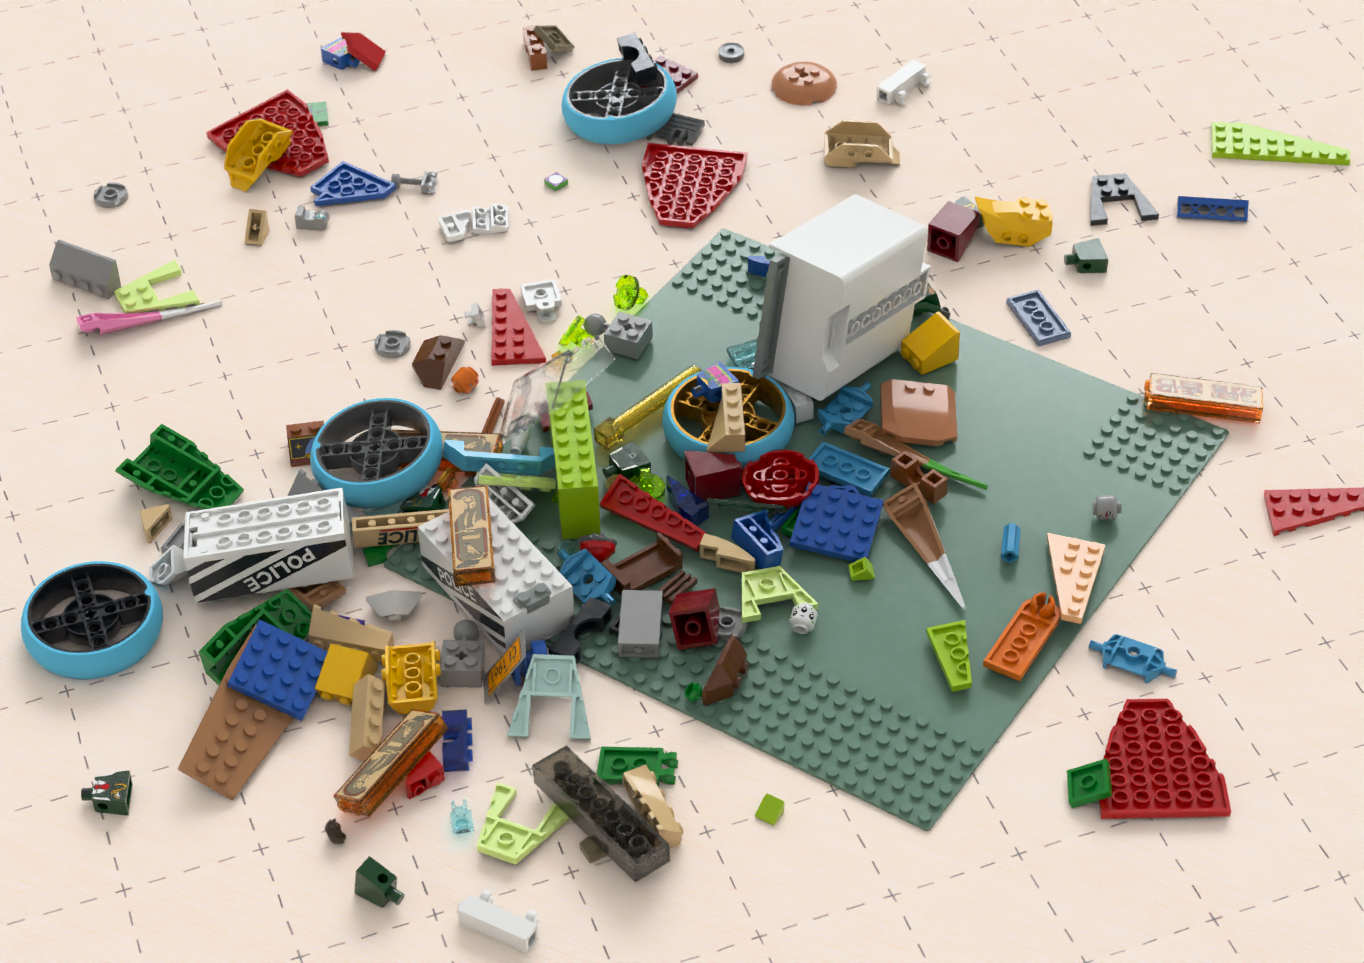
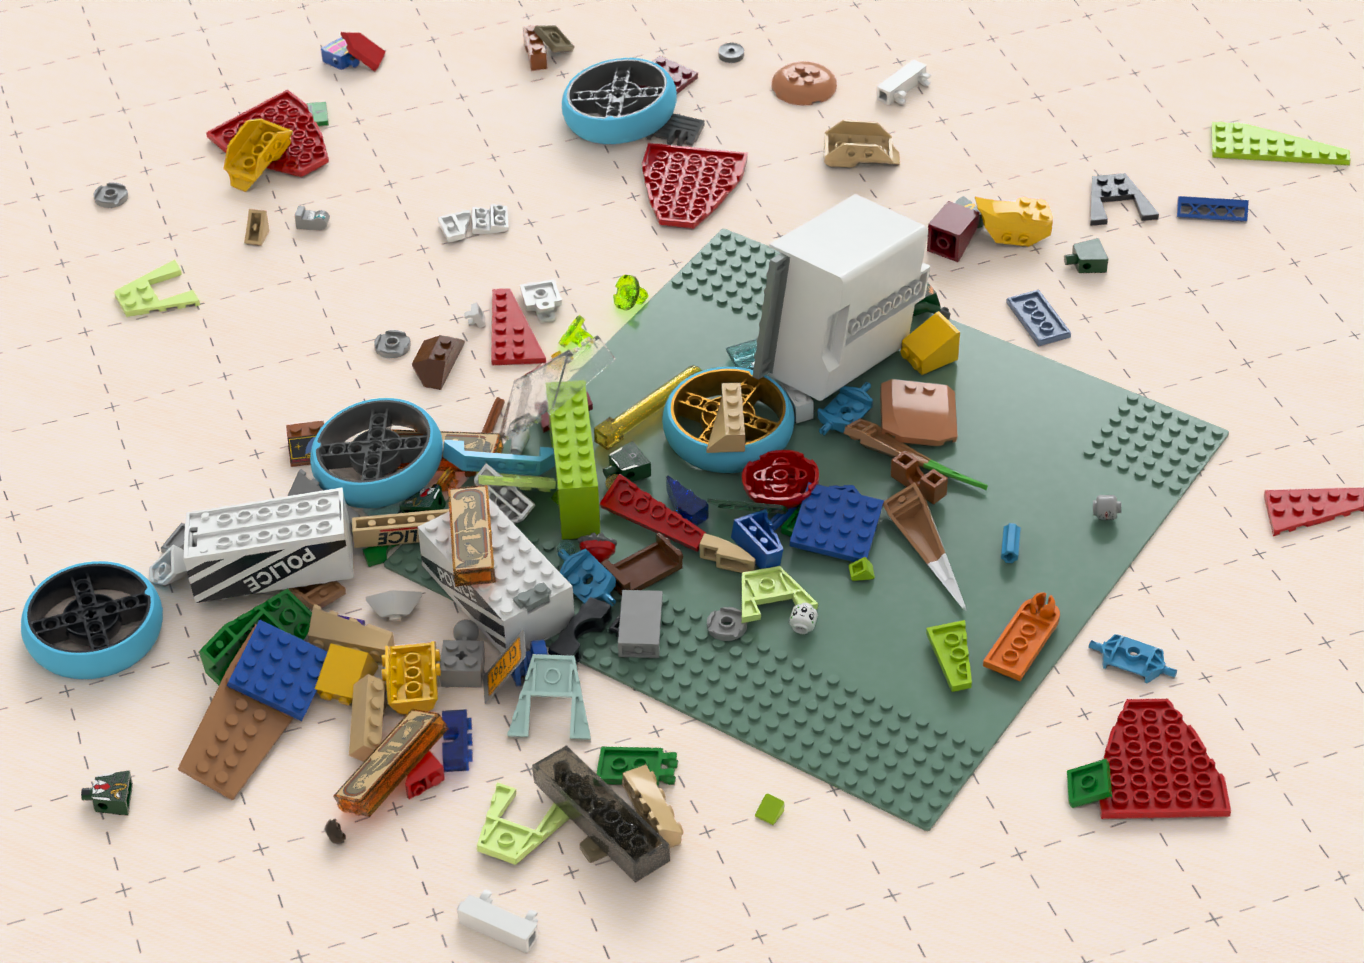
light grey slope [49,239,121,299] -> none
bright pink plate [76,301,223,335] -> none
green wedge [115,424,244,510] -> none
tan slope [140,504,172,544] -> none
blue wing [310,161,396,207] -> none
dark green torso [354,856,405,908] -> none
light grey bar [391,171,438,195] -> none
clear light blue plate [450,799,474,835] -> none
orange head [451,366,479,394] -> none
tile [544,172,568,191] -> none
light grey brick [584,312,653,359] -> none
arch [617,32,658,86] -> none
clear neon green tile [630,467,665,501] -> none
reddish brown tile [657,570,697,606] -> none
dark red slope [669,588,720,650] -> none
dark red slope [684,451,743,505] -> none
green plate [684,682,702,702] -> none
torso [691,361,739,403] -> none
reddish brown wedge [702,633,750,705] -> none
blue slope [748,256,770,277] -> none
dark azure plate [809,442,890,497] -> none
light nougat wing [1047,533,1105,624] -> none
brick [1144,373,1263,423] -> none

